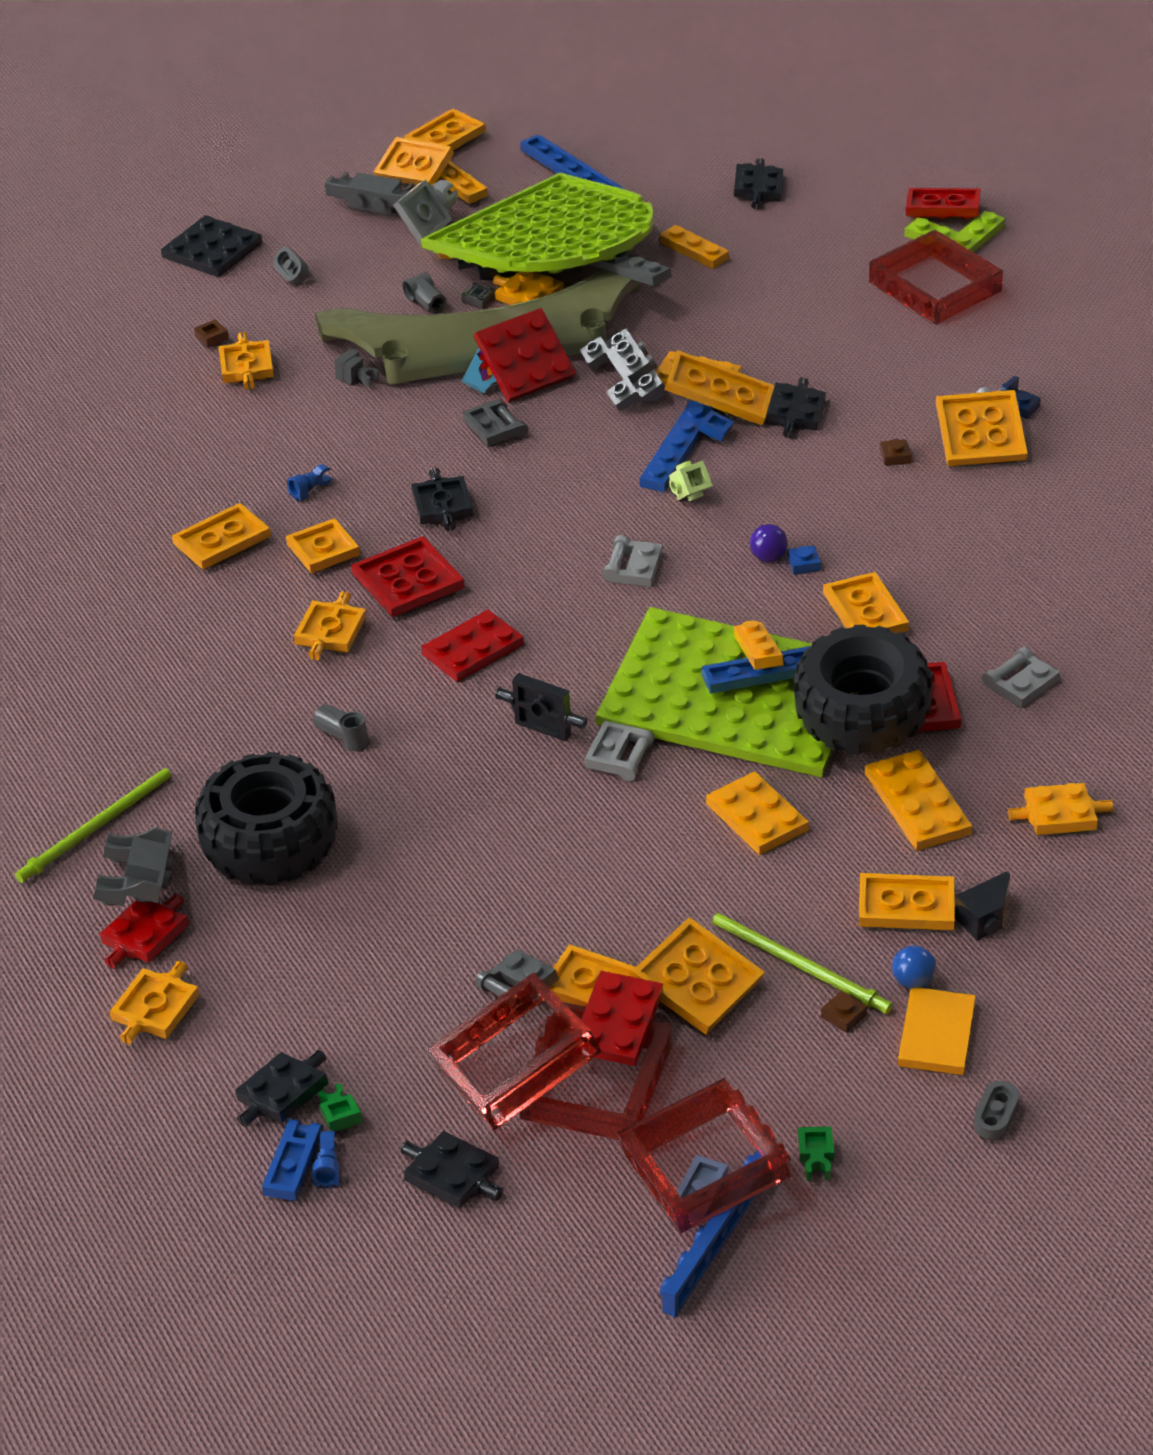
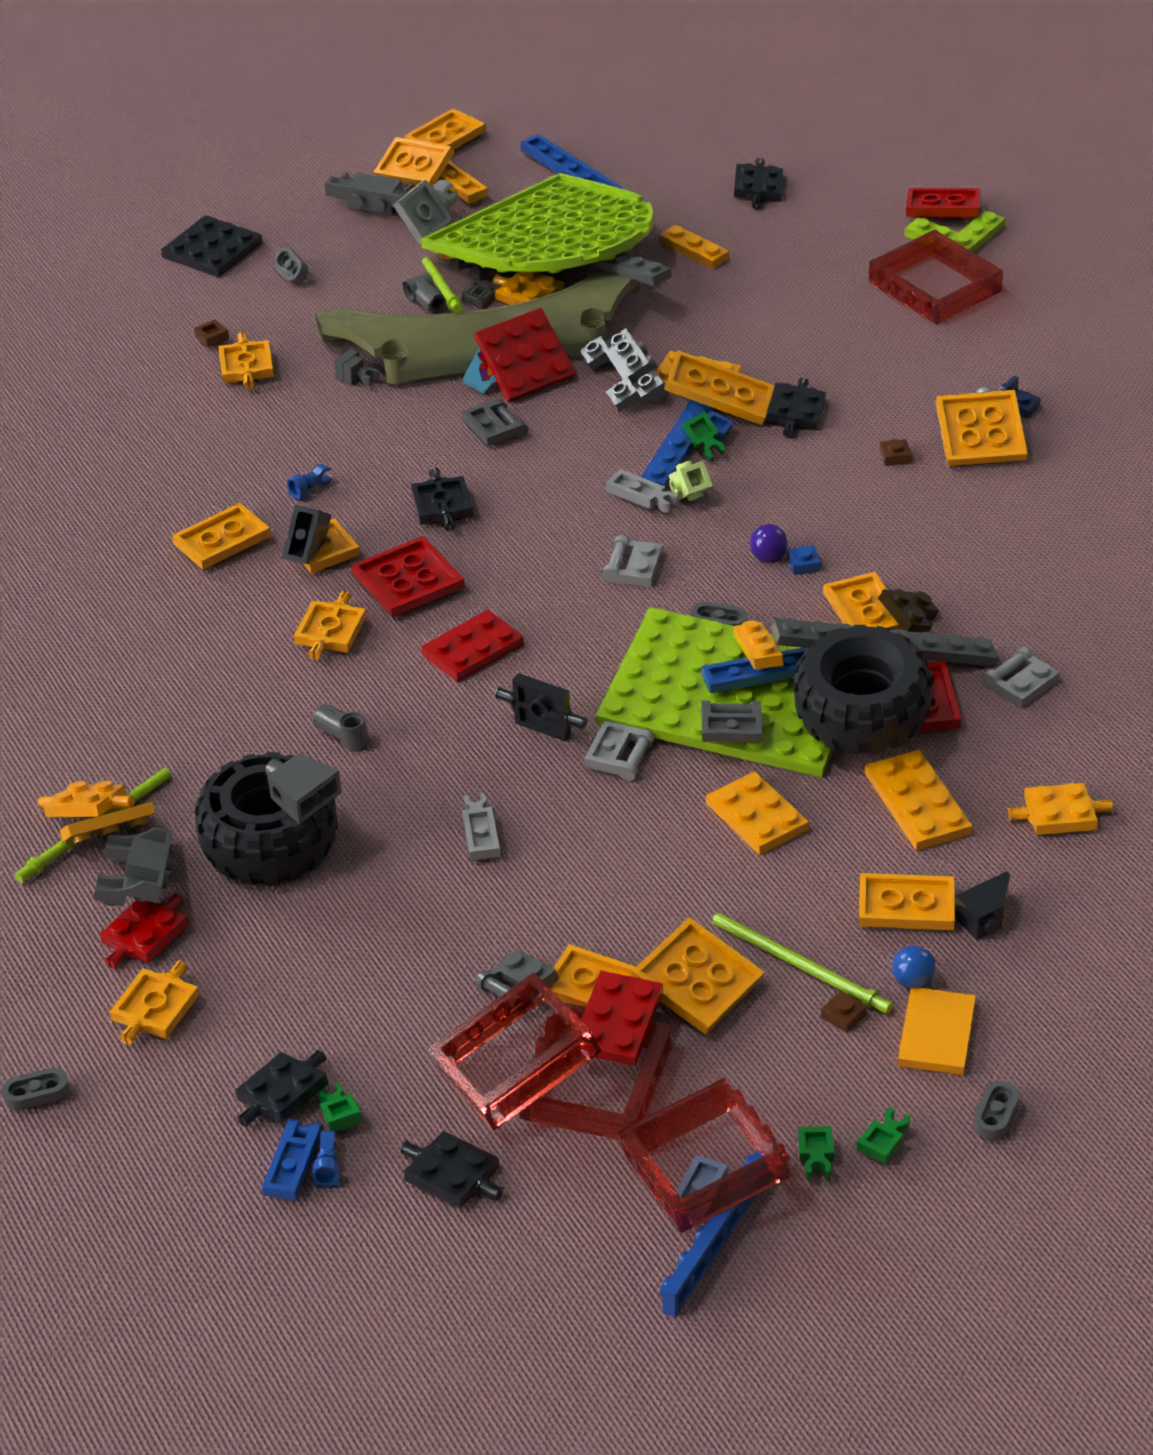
none -> dark grey plate [2,1068,70,1110]
none -> light orange plate [38,781,134,817]
none -> light orange plate [59,802,156,844]
none -> dark grey torso [265,754,342,824]
none -> black slope [282,505,332,564]
none -> lime bar [422,257,463,313]
none -> light grey plate [462,793,500,861]
none -> light grey plate [605,469,678,513]
none -> green plate [682,411,725,461]
none -> dark grey plate [691,602,747,626]
none -> dark grey plate [701,700,762,743]
none -> dark grey plate [771,618,998,667]
none -> green plate [856,1107,910,1165]
none -> dark brown plate [878,589,939,633]

